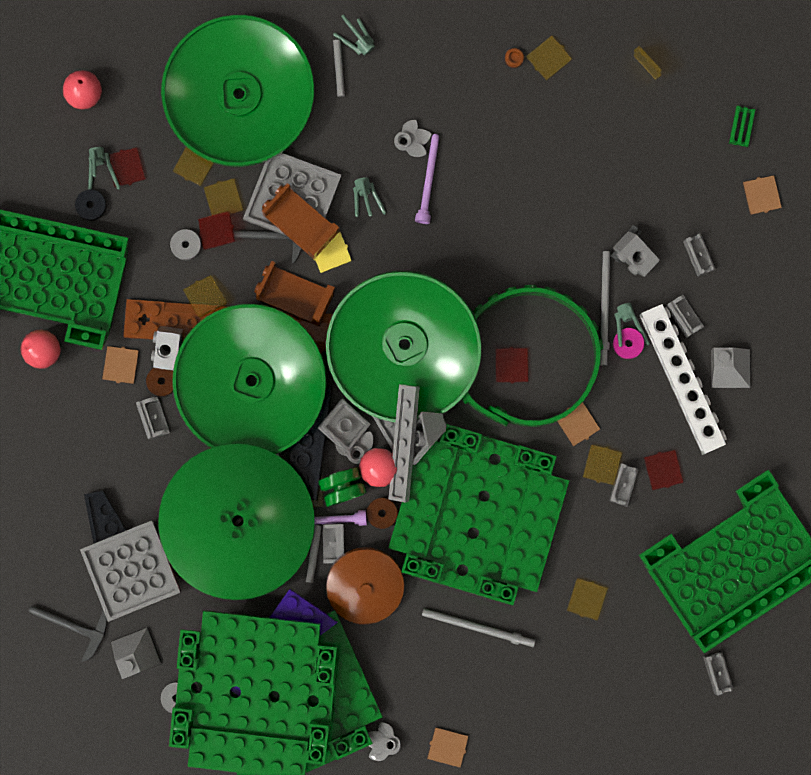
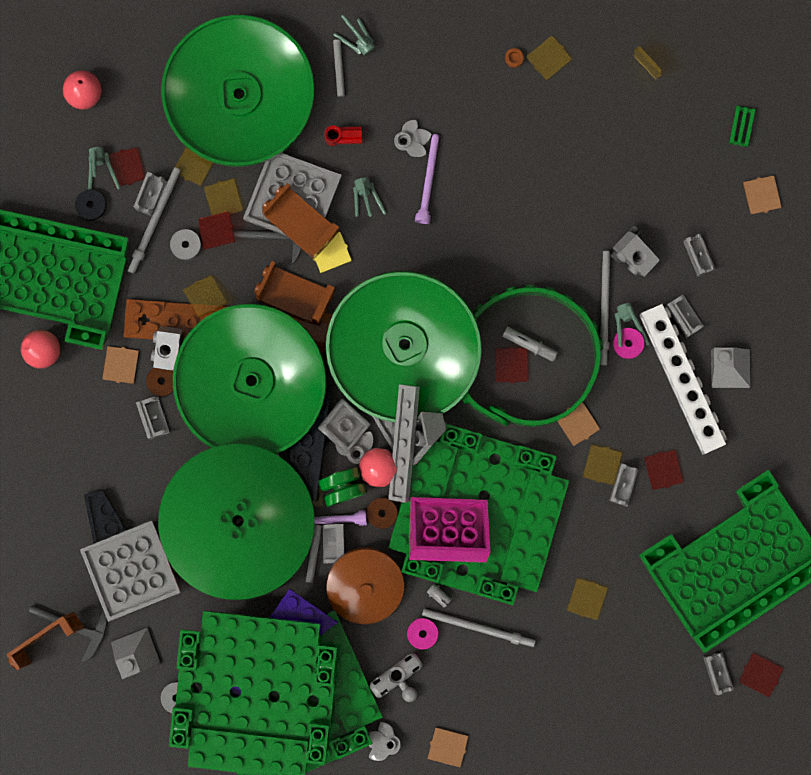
none -> dark orange panel [6,612,85,670]
none -> light grey bar [128,167,181,274]
none -> light grey hinge [134,172,167,216]
none -> red piece [324,125,362,146]
none -> light grey piece [369,653,423,702]
none -> dark pink piece [407,618,438,649]
none -> dark pink slope [409,497,490,562]
none -> light grey pin [427,584,452,608]
none -> light grey axle [502,326,558,361]
none -> clear red piece [739,653,783,697]

